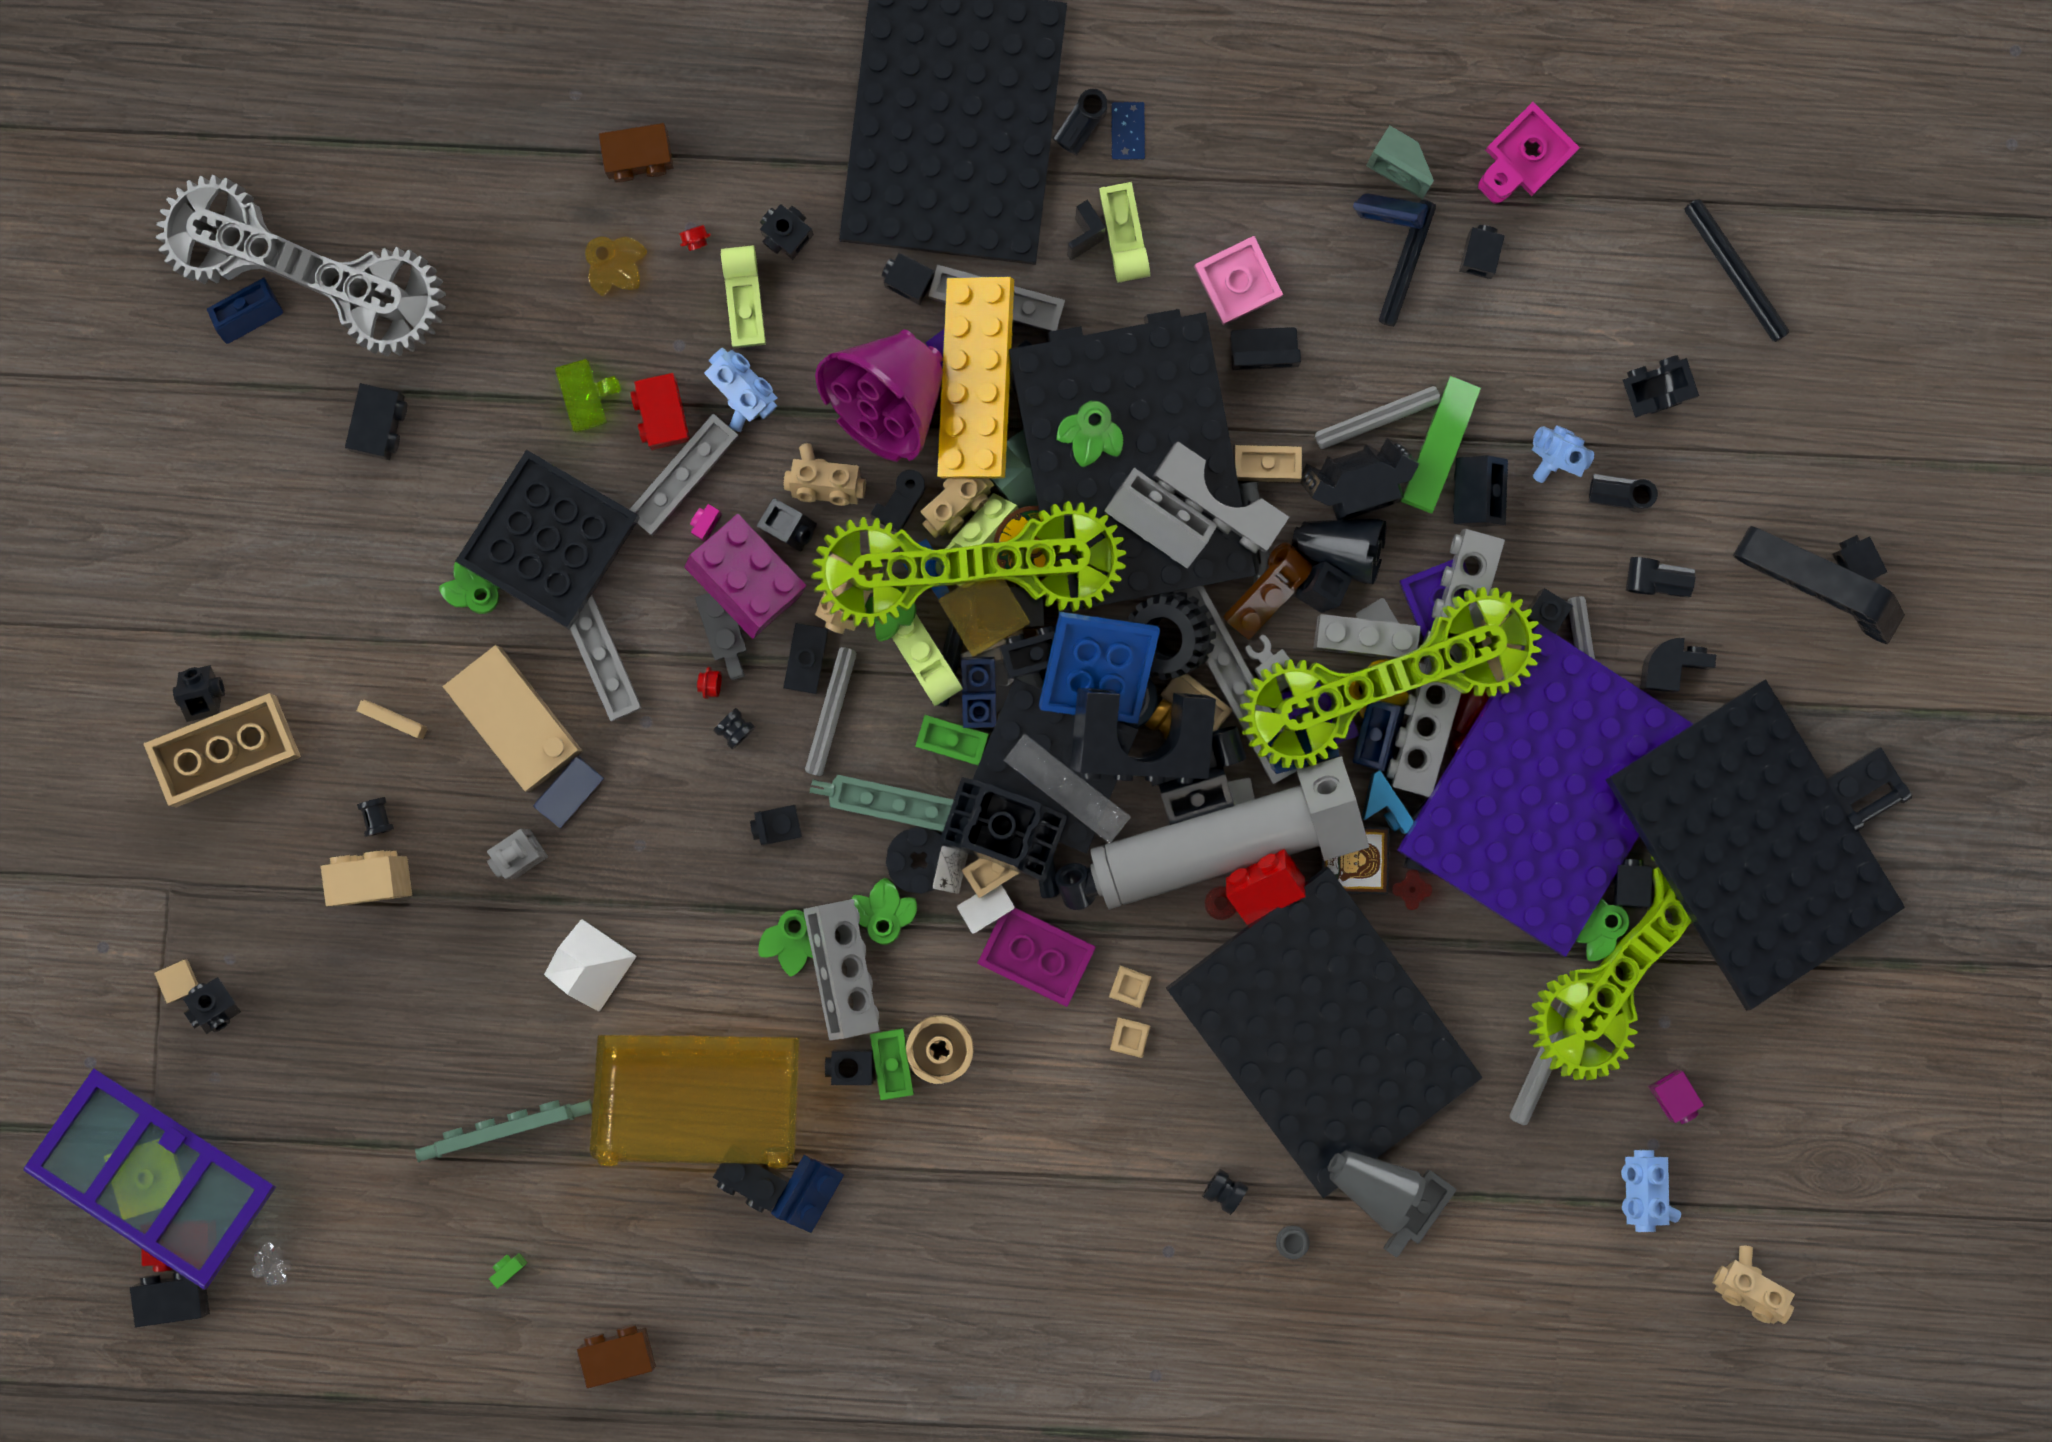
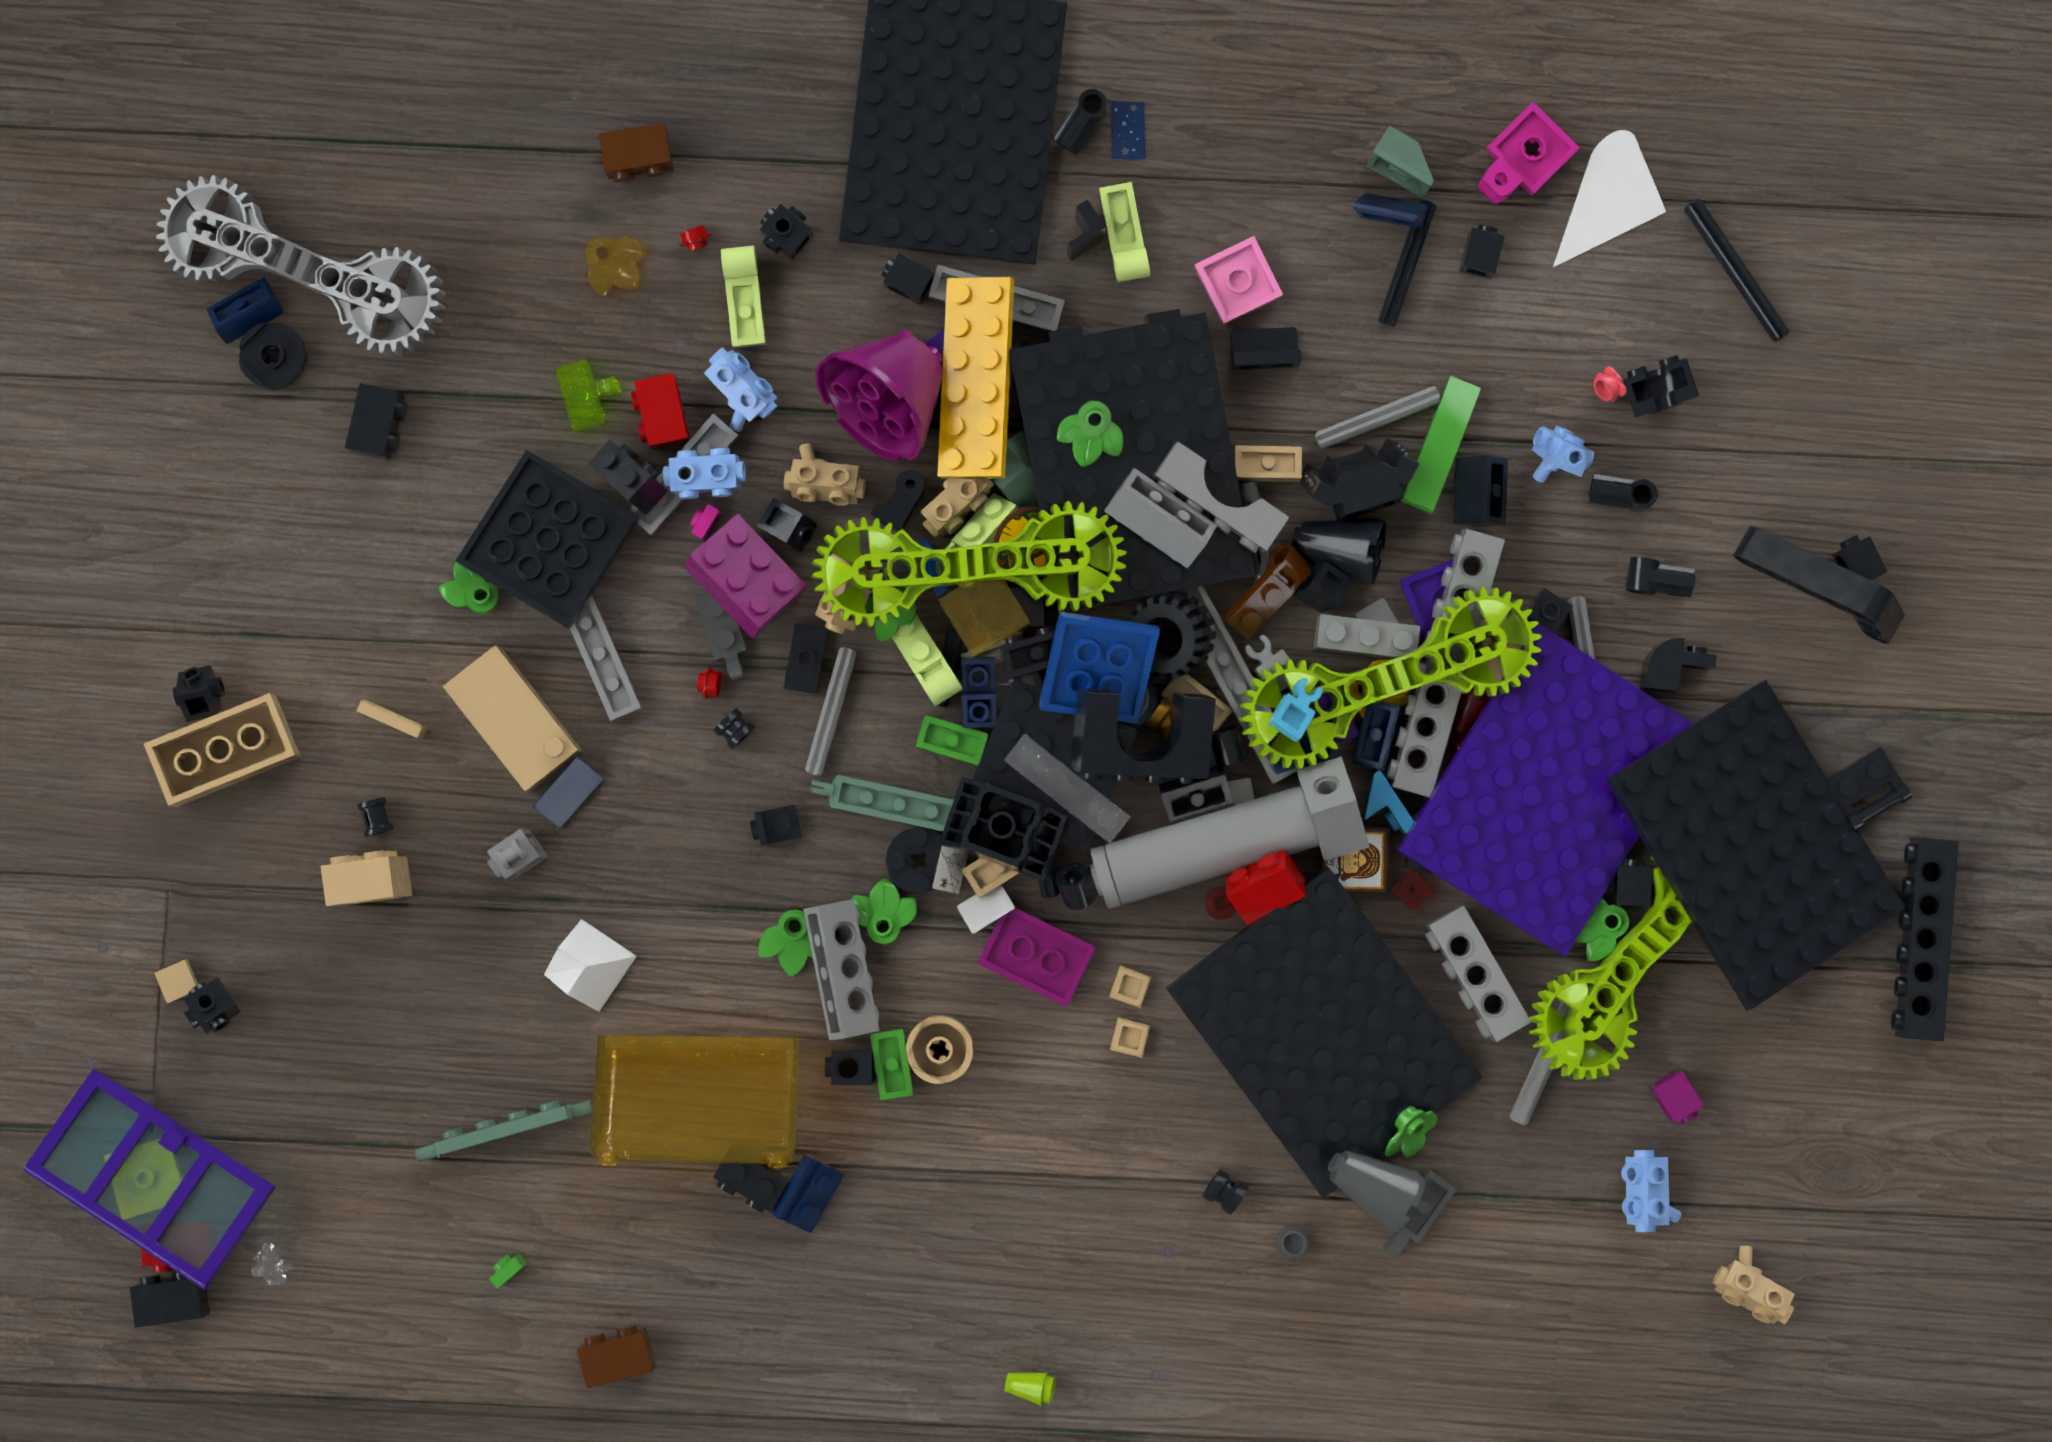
none -> black plate [239,323,308,390]
none -> black brick [588,439,668,516]
none -> light blue brick [663,448,746,499]
none -> lime cone [1005,1372,1056,1406]
none -> medium azure plate [1268,678,1322,742]
none -> bright green plate [1385,1106,1438,1158]
none -> light grey brick [1425,905,1531,1042]
none -> white sticker [1553,130,1666,267]
none -> coral plate [1593,366,1627,402]
none -> black brick [1891,837,1959,1042]

